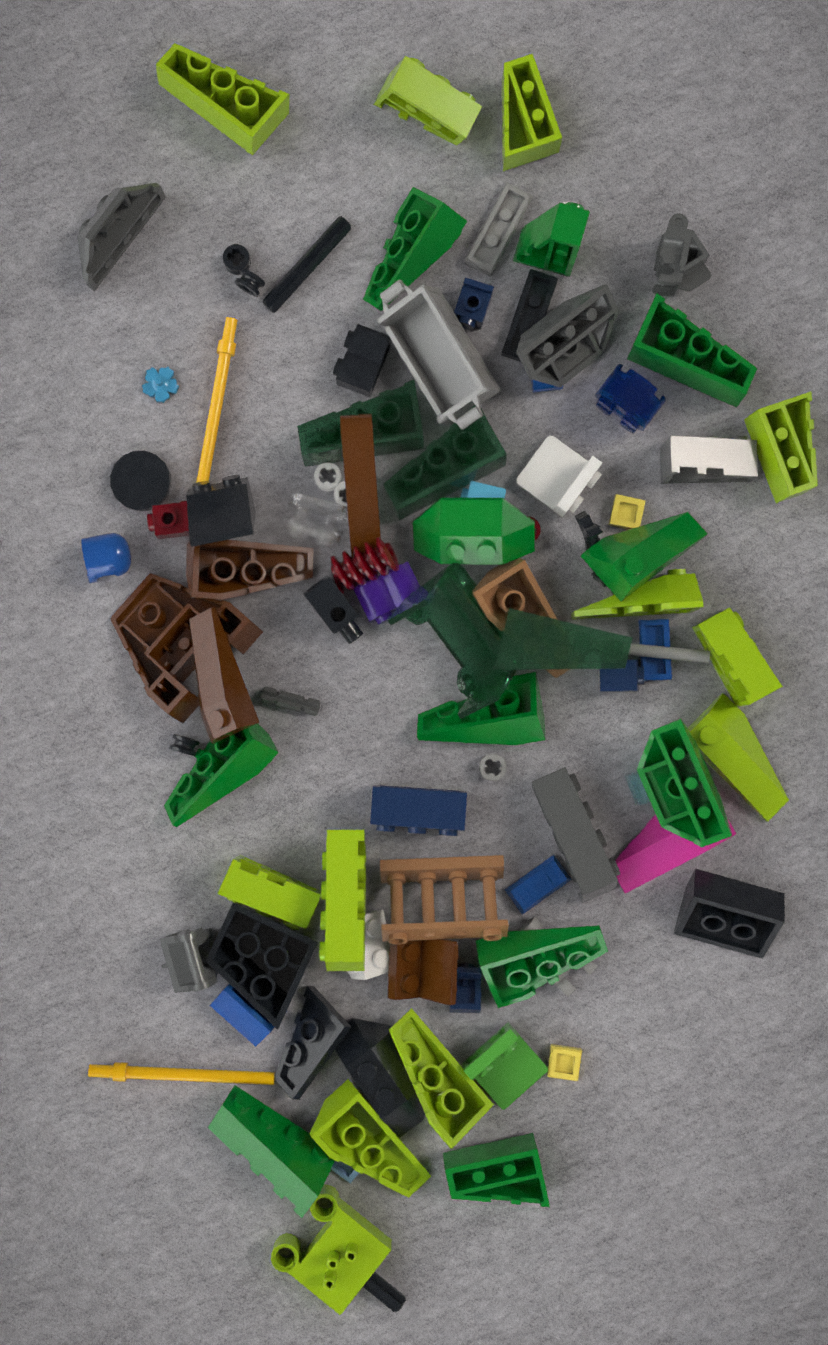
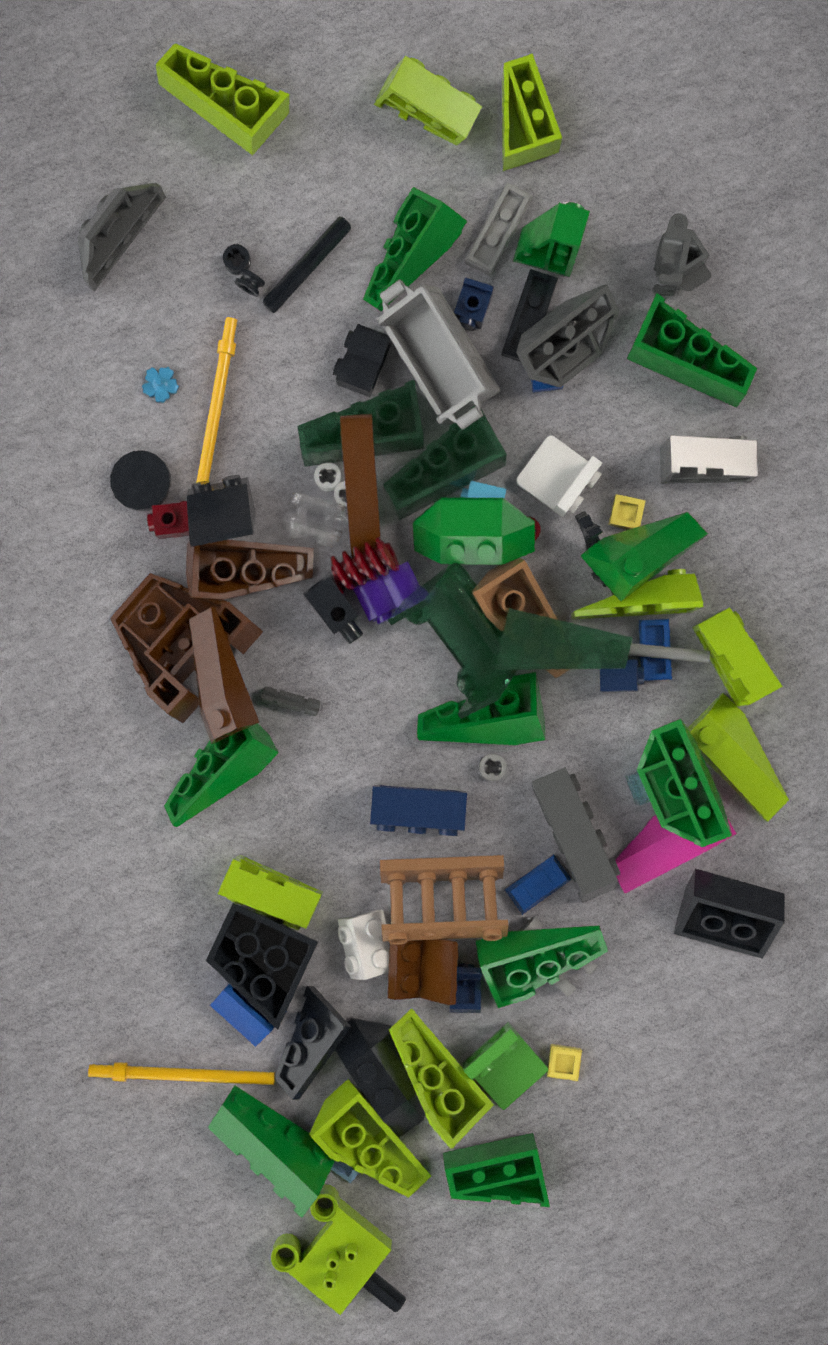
blue helmet [81,533,131,583] -> none
dark grey piece [160,928,219,993] -> none
black bush [169,734,200,756] -> none
lime wedge [319,830,366,971] -> none
clear blue brick [595,364,666,434] -> none
lime wedge [744,391,818,504] -> none

